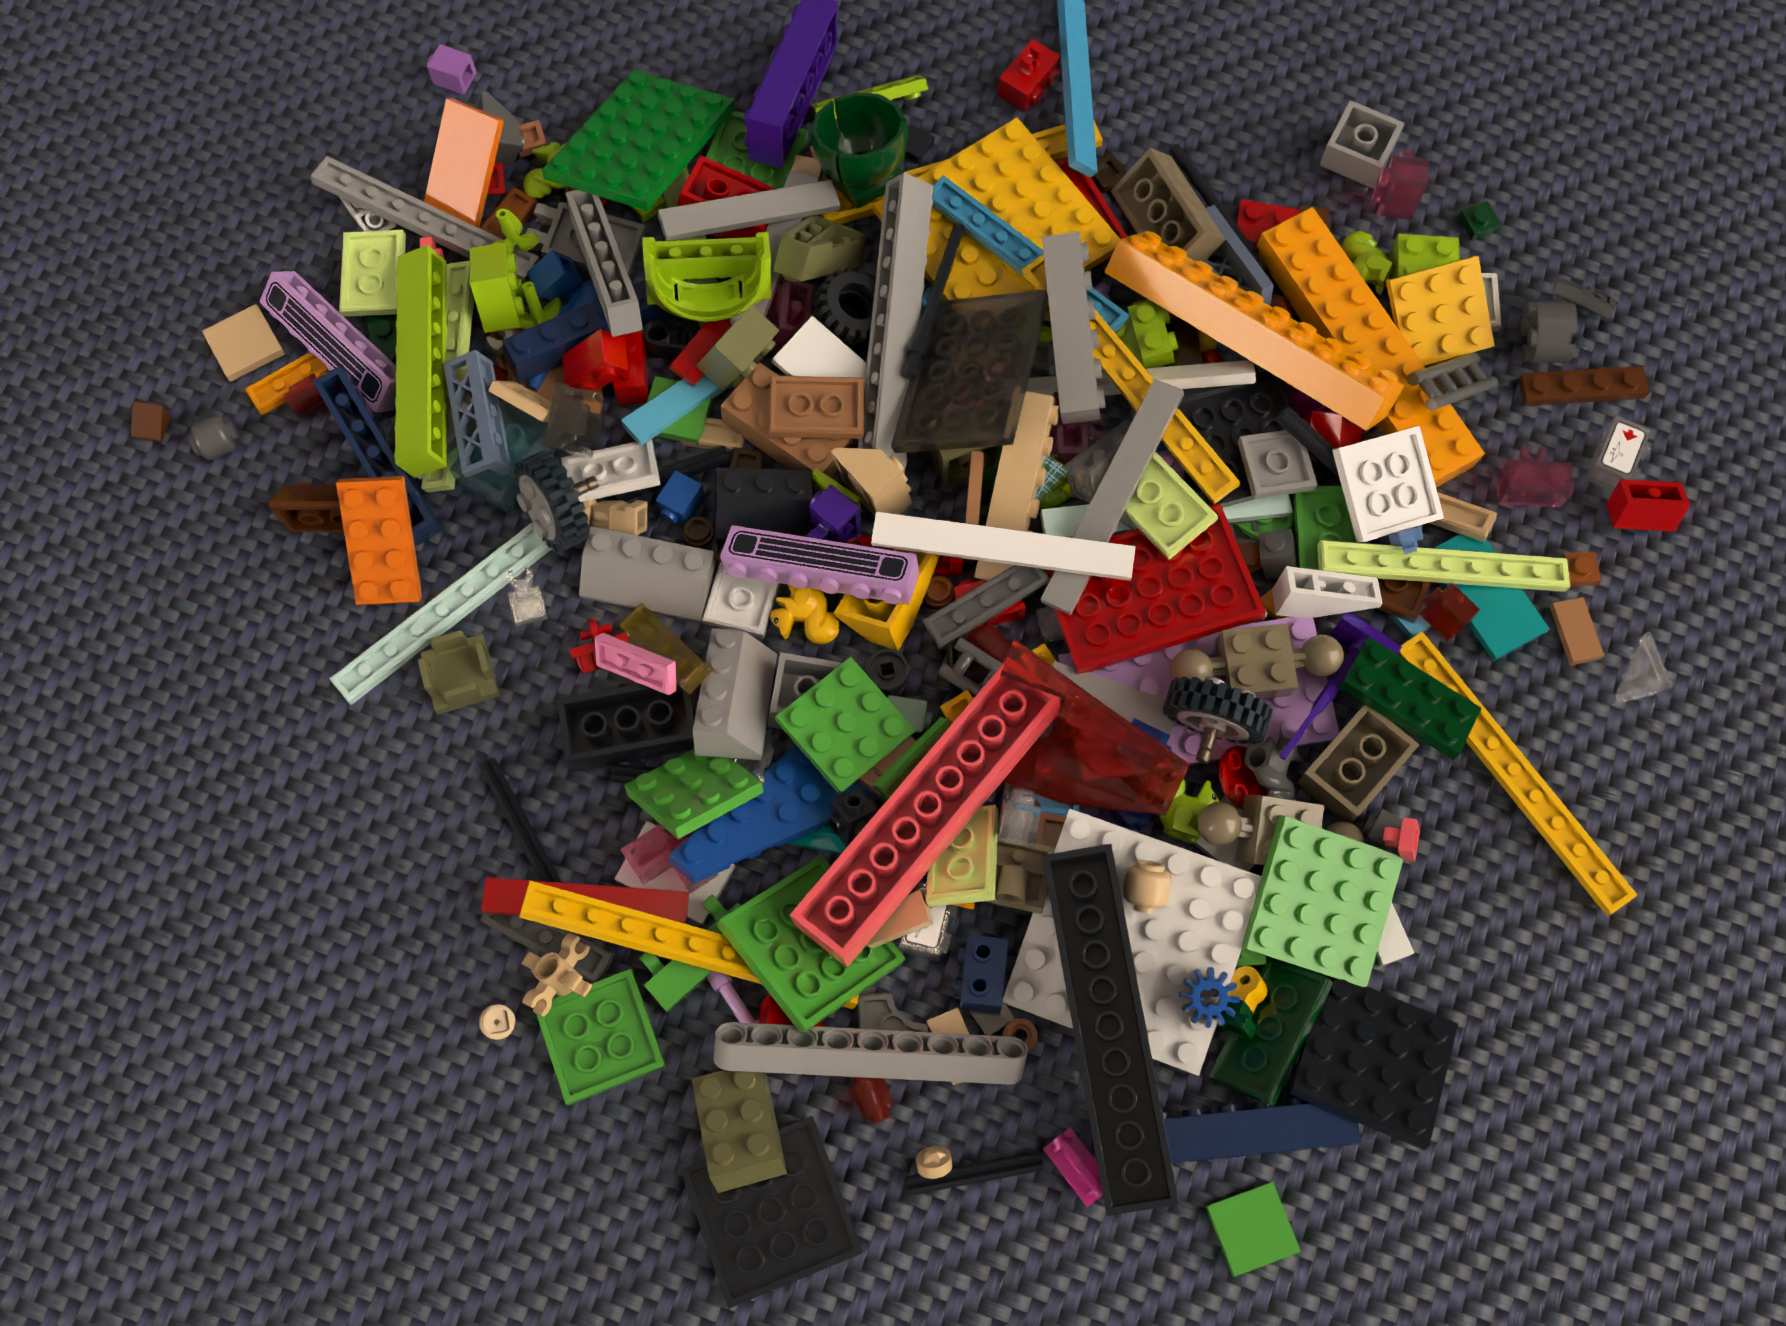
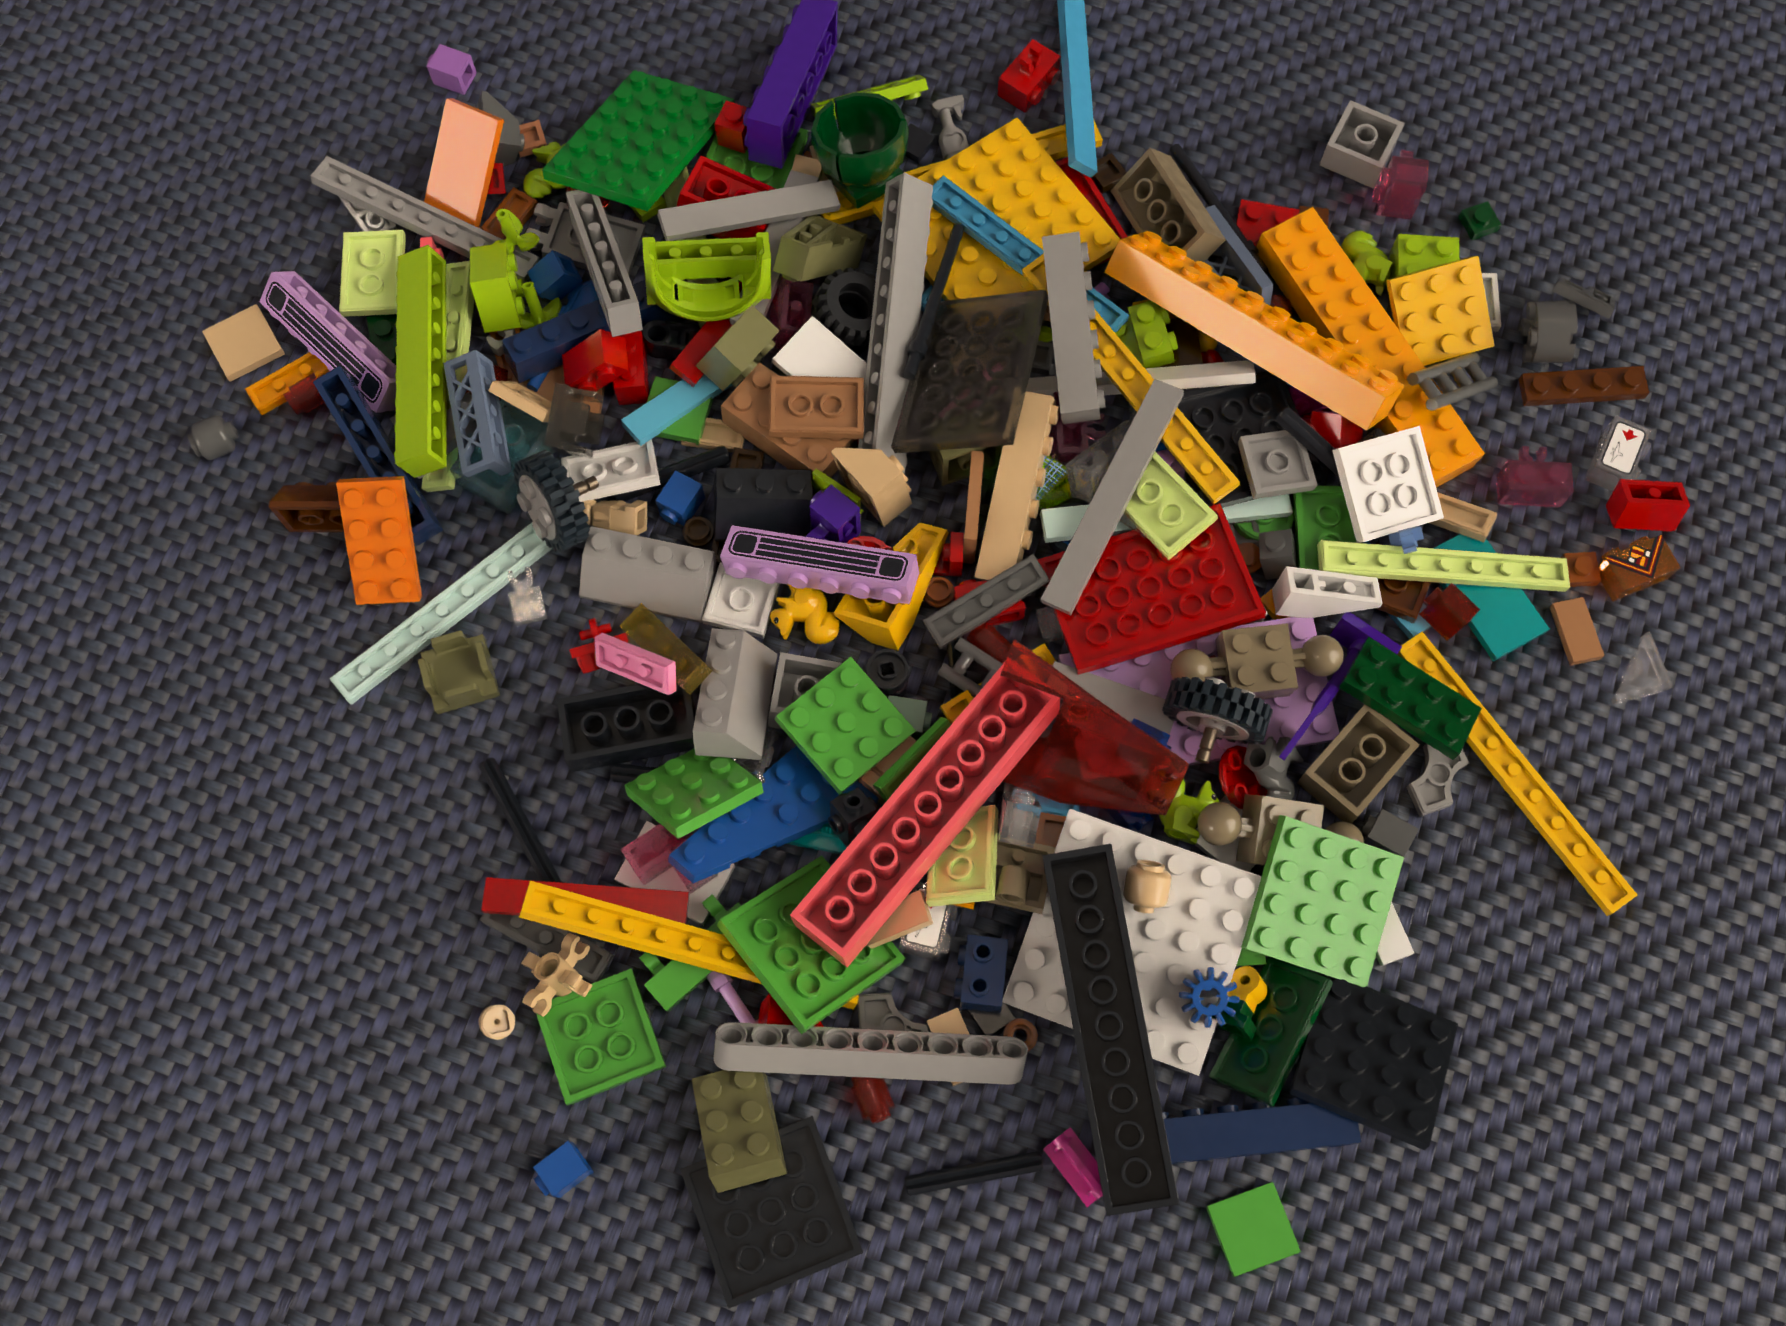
reddish brown slope [131,401,171,442] -> none
white tile [871,512,1136,581] -> none
tan tile [916,1146,952,1179] -> none
coral tile [1383,818,1420,862] -> none
none -> blue brick [533,1141,594,1198]
none -> red brick [714,100,748,154]
none -> light grey piece [932,95,969,159]
none -> light grey tile [1406,743,1469,817]
none -> clear orange brick [1598,535,1681,602]

